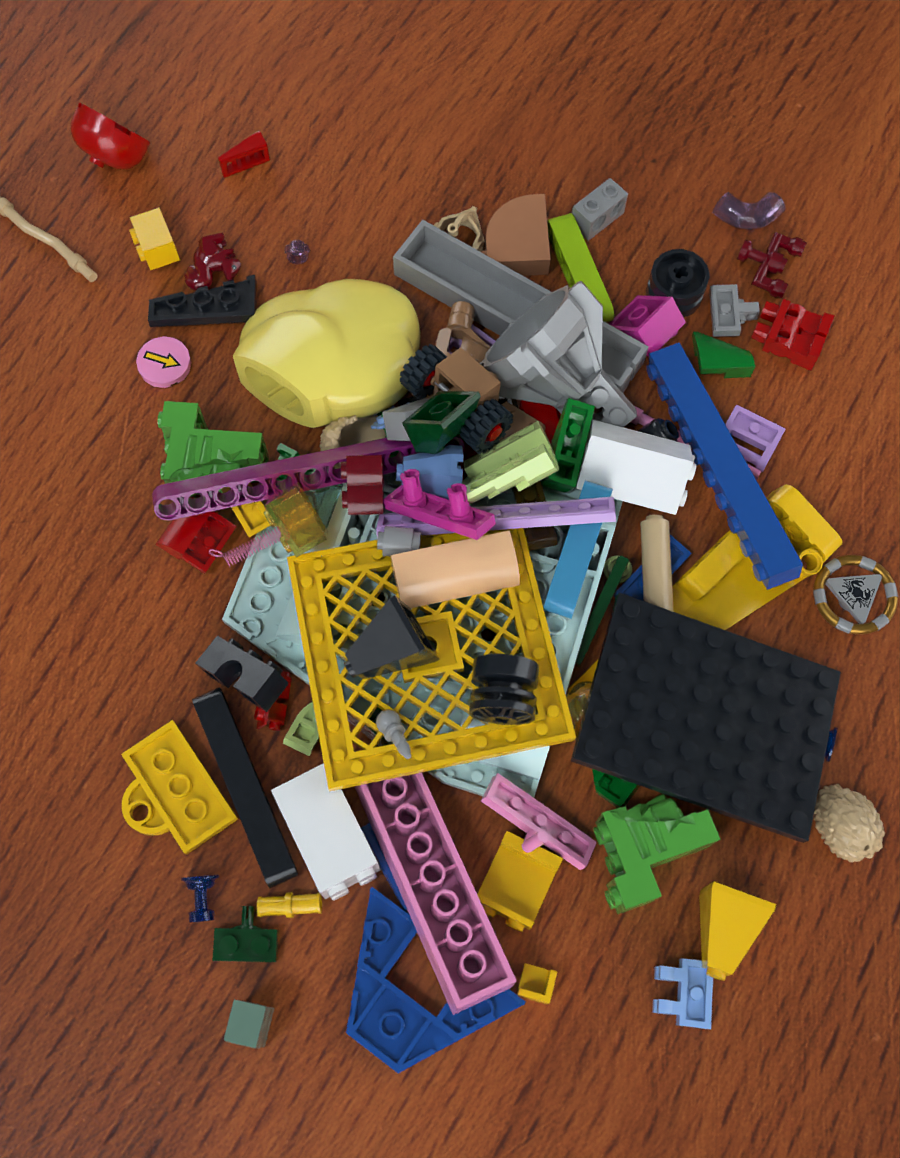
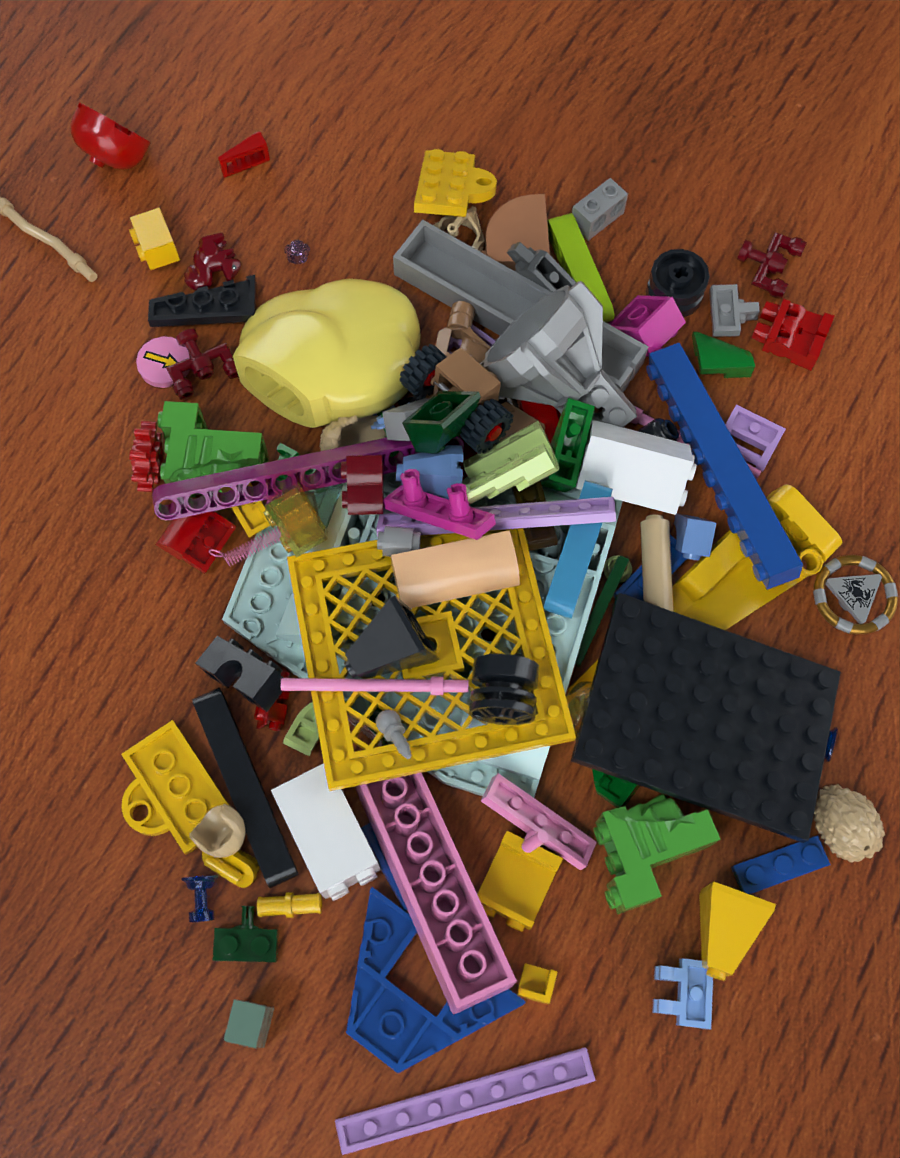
clear purple cylinder [713,192,785,230] -> none
none -> red gear [129,421,165,492]
none -> dark red piece [166,329,239,400]
none -> tan hair [189,804,246,858]
none -> yellow piece [202,850,260,888]
none -> bright pink bar [281,676,469,695]
none -> lavender tile [335,1047,596,1155]
none -> yellow plate [414,149,497,217]
none -> dark grey hinge [507,242,576,292]
none -> medium blue arch [674,513,716,560]
none -> blue plate [731,835,831,894]

